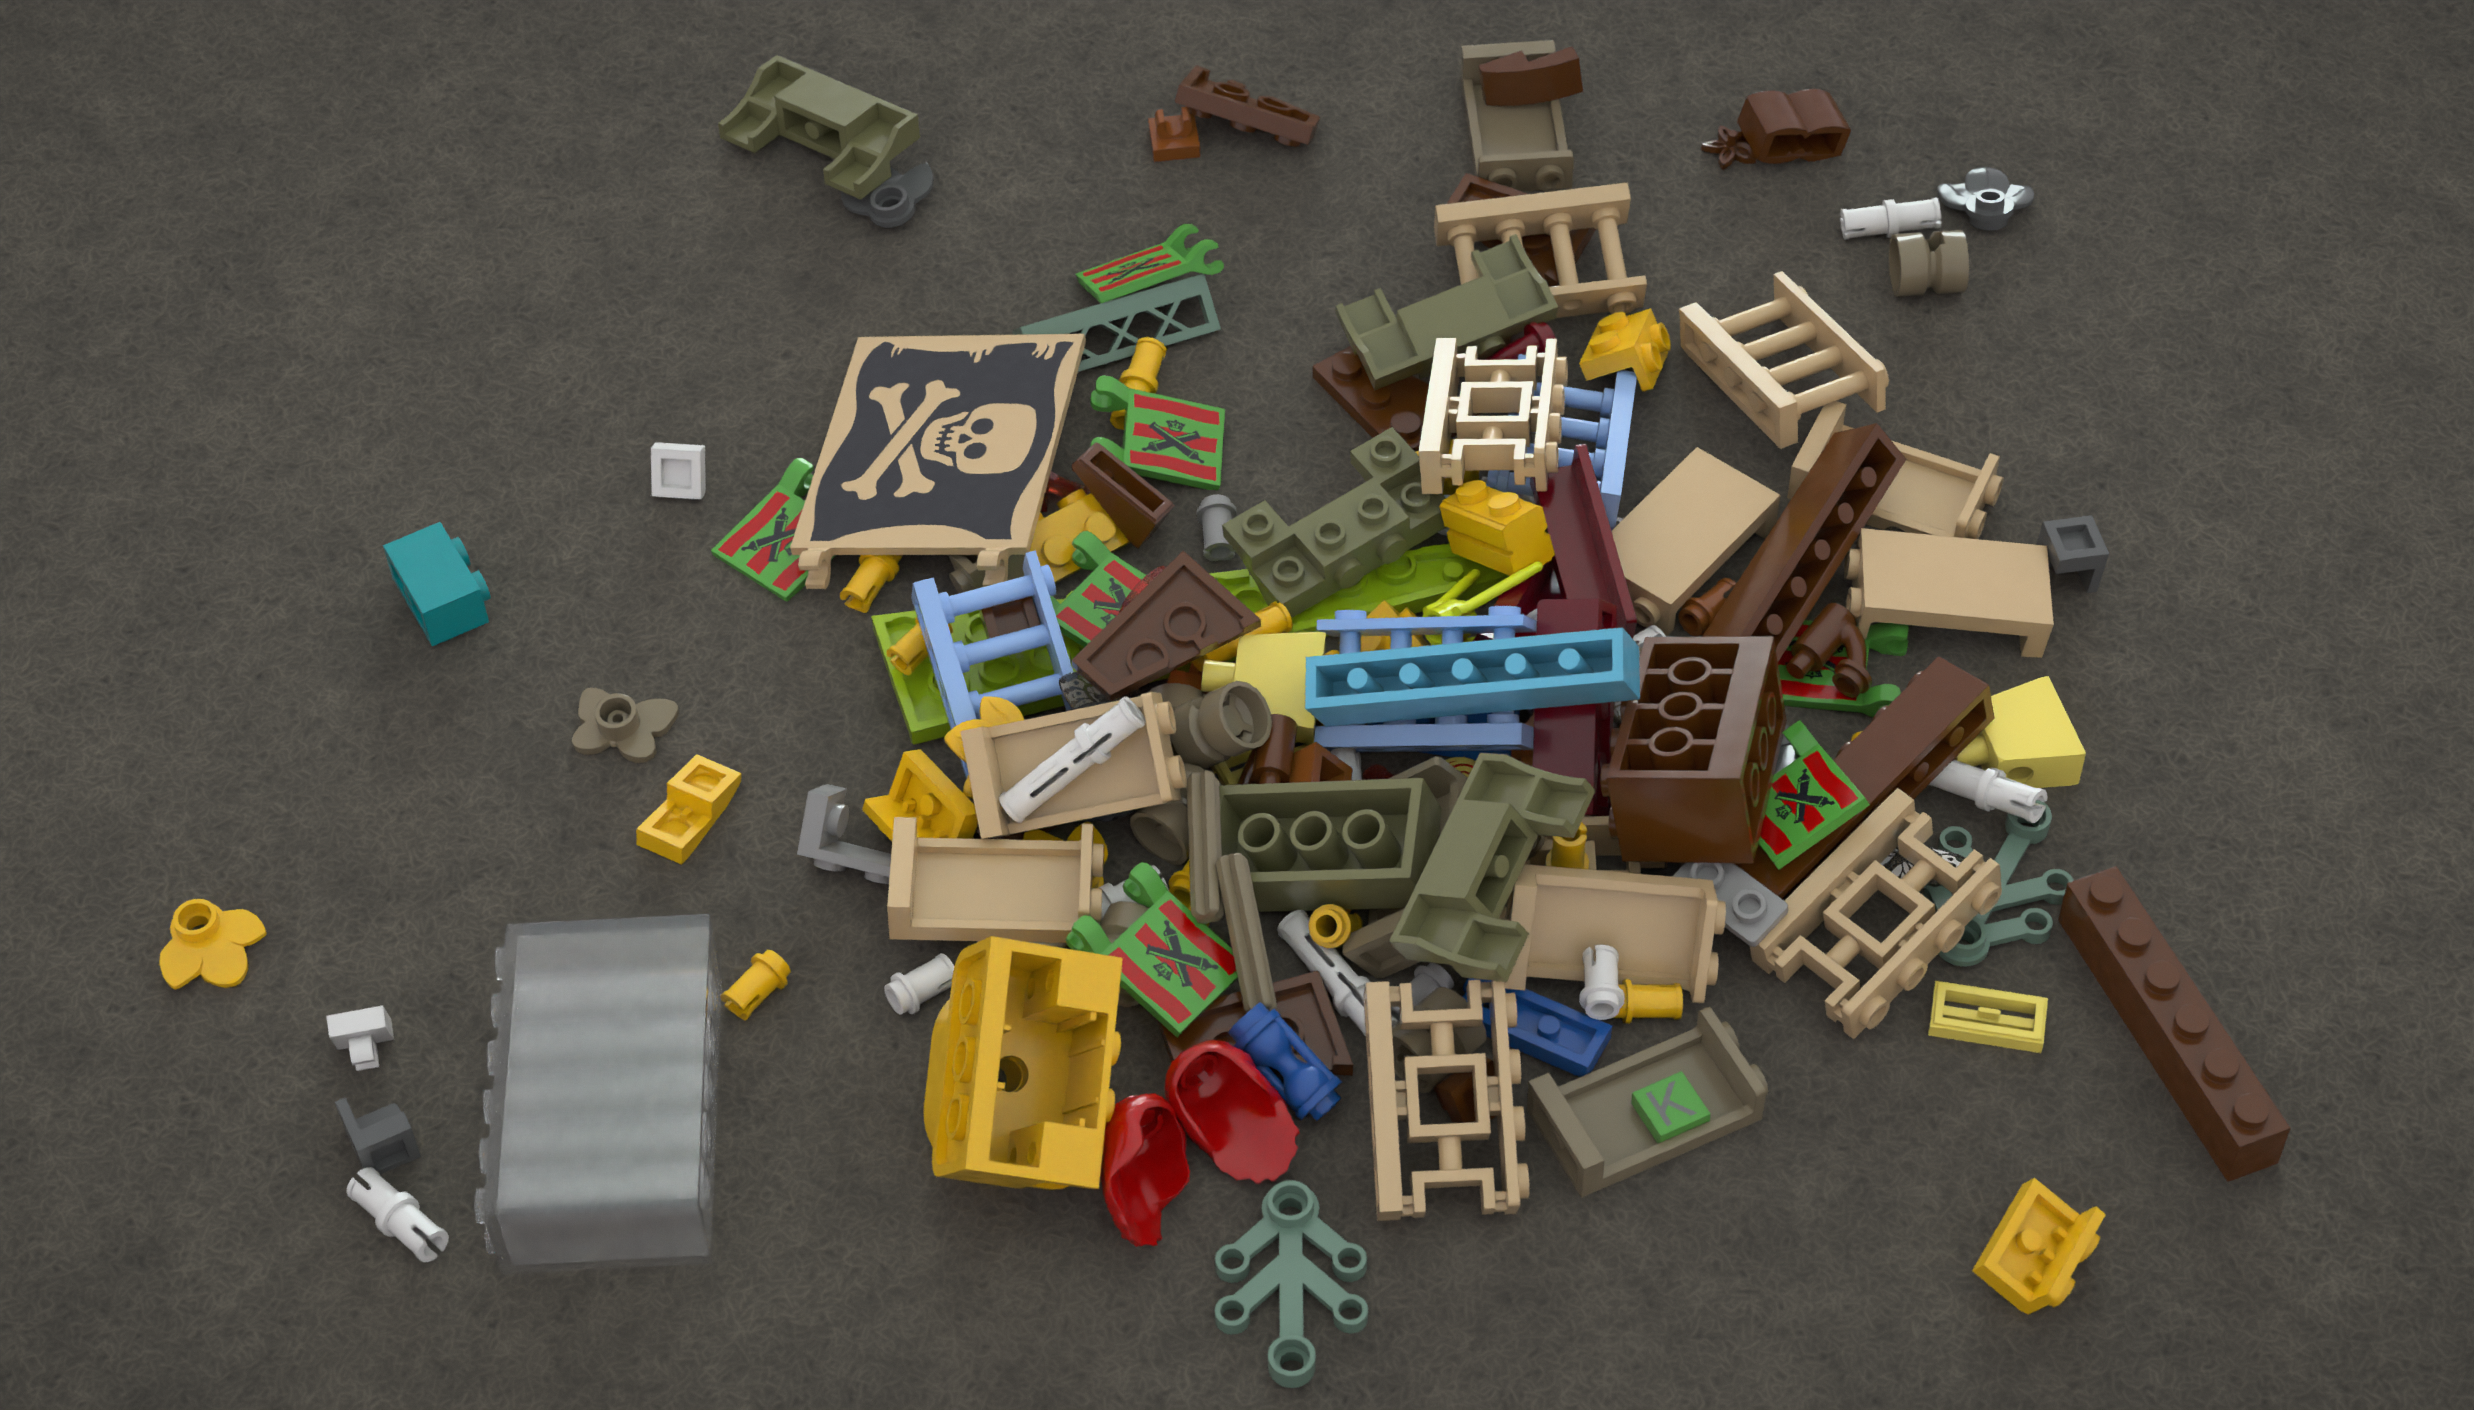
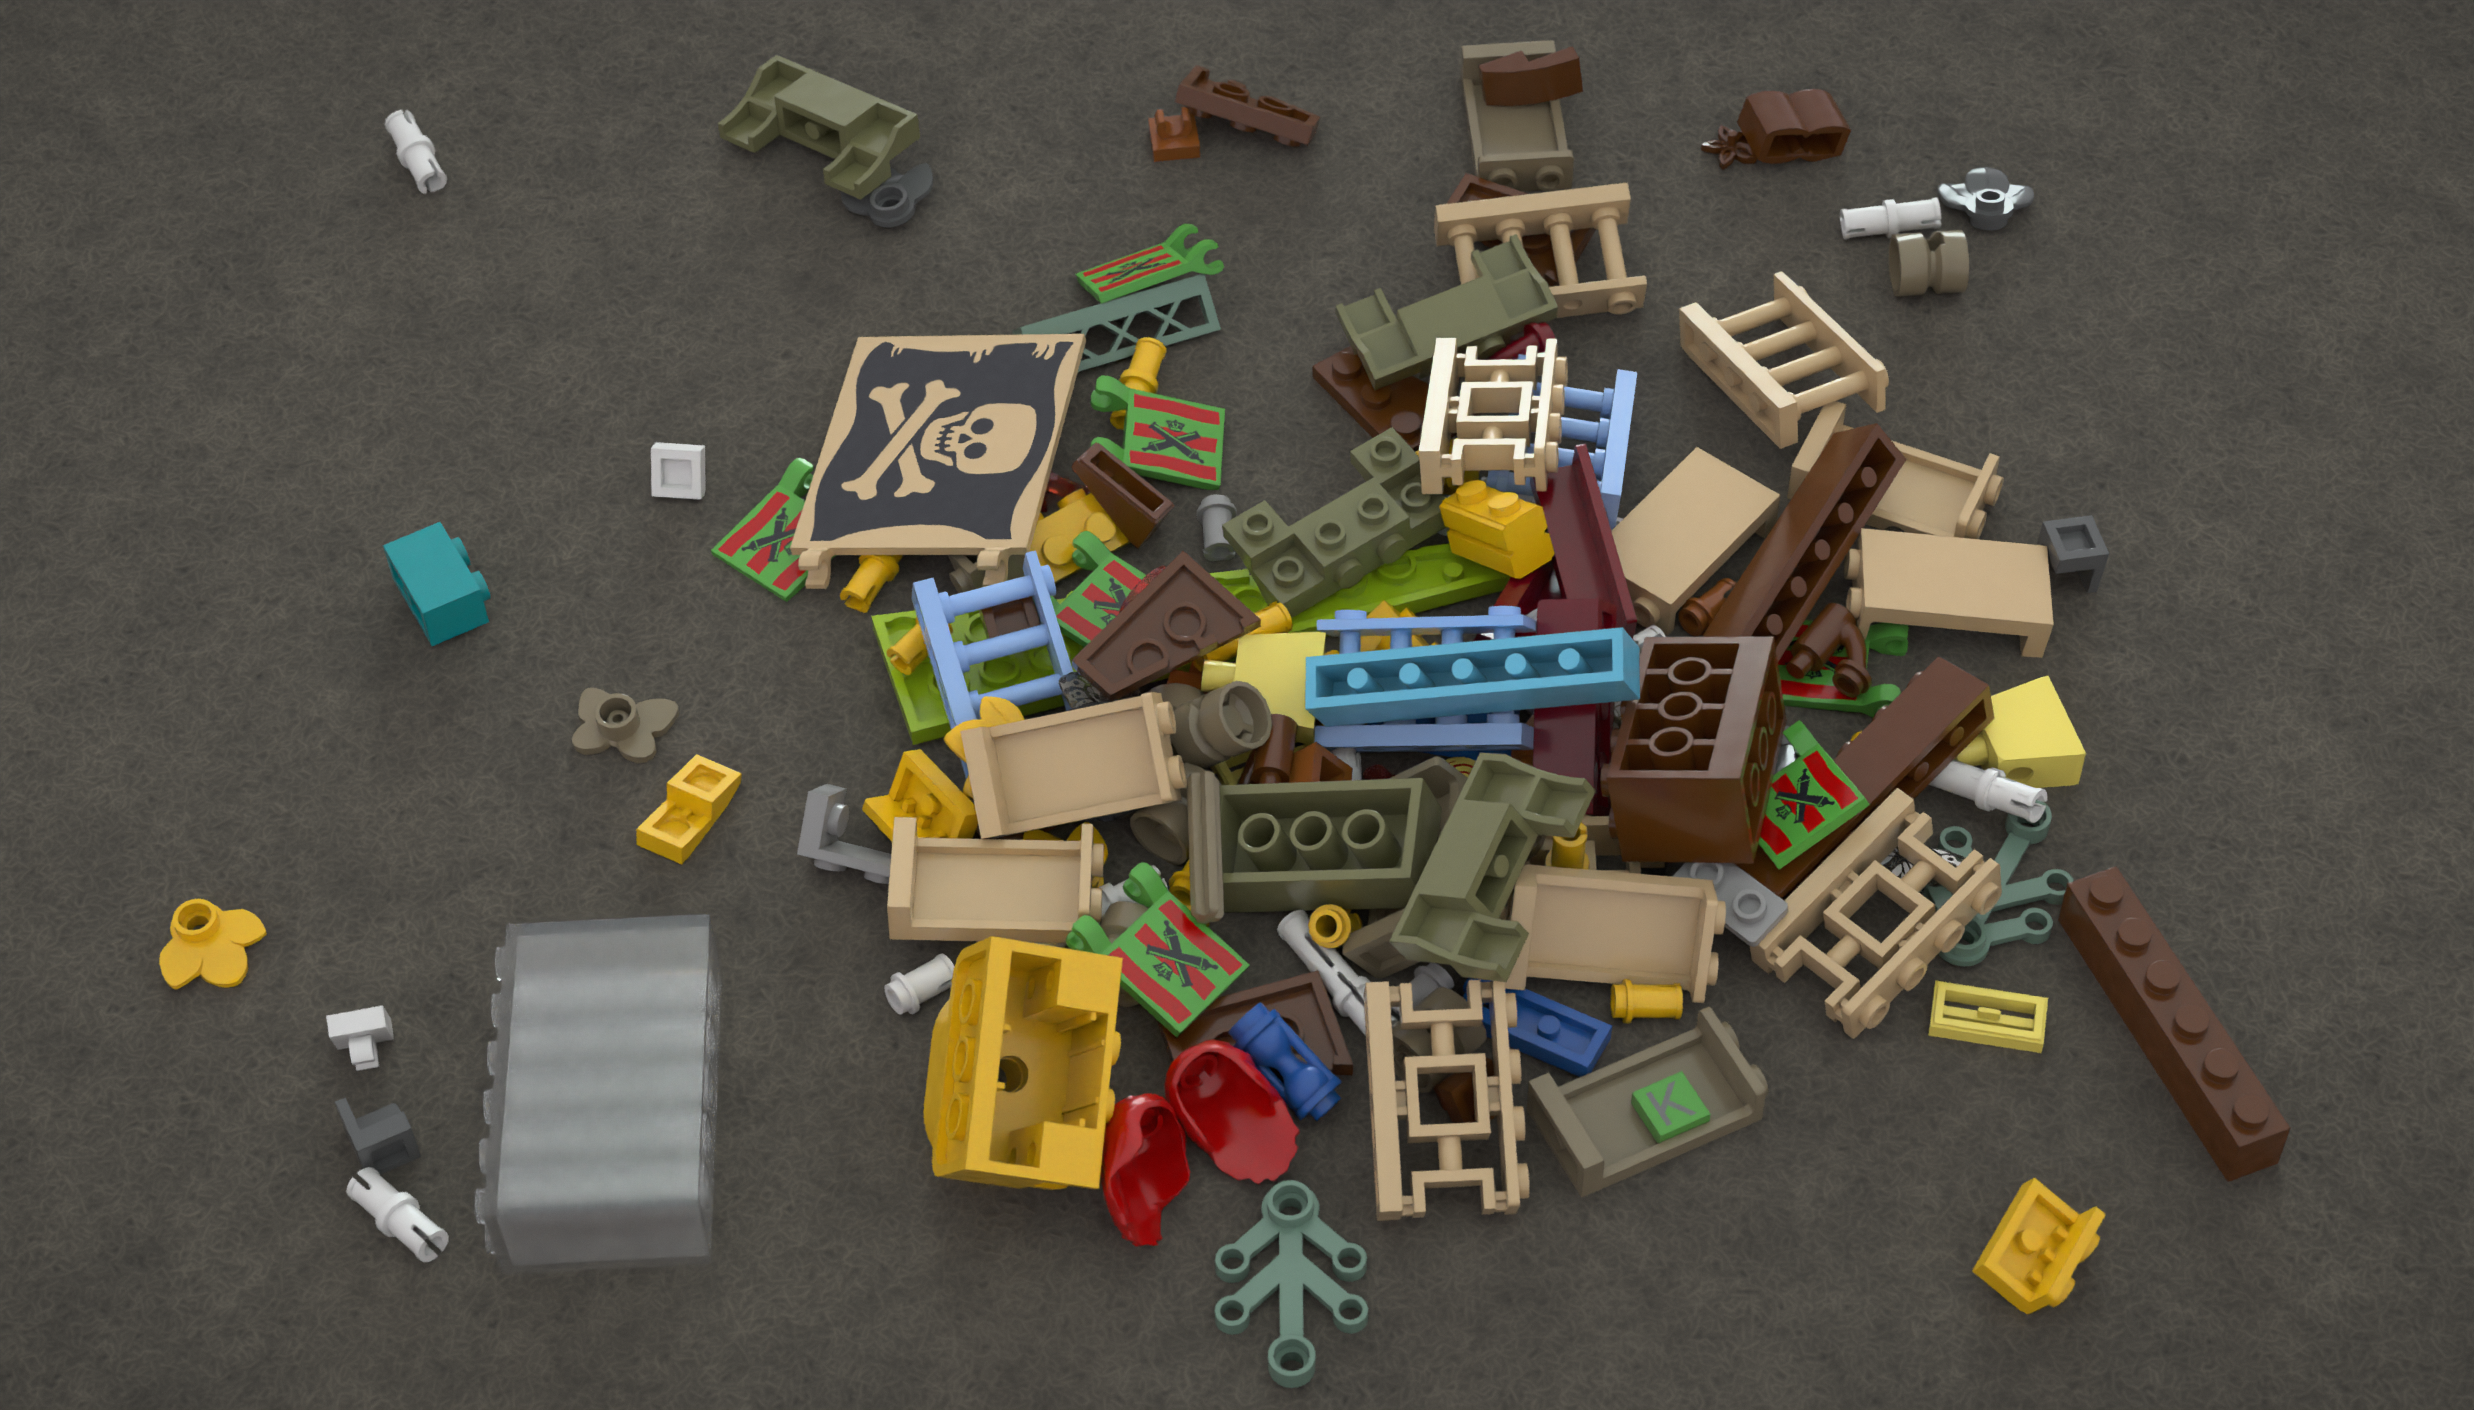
yellow pin [720,950,791,1020] -> none
white pin [999,697,1146,823] -> none
dark tan axle [1215,853,1277,1012] -> none
neon yellow plant [1422,561,1543,645] -> none
yellow bracket [1579,308,1671,392] -> none
white pin [1579,945,1625,1020] -> none
none -> white pin [385,110,447,194]

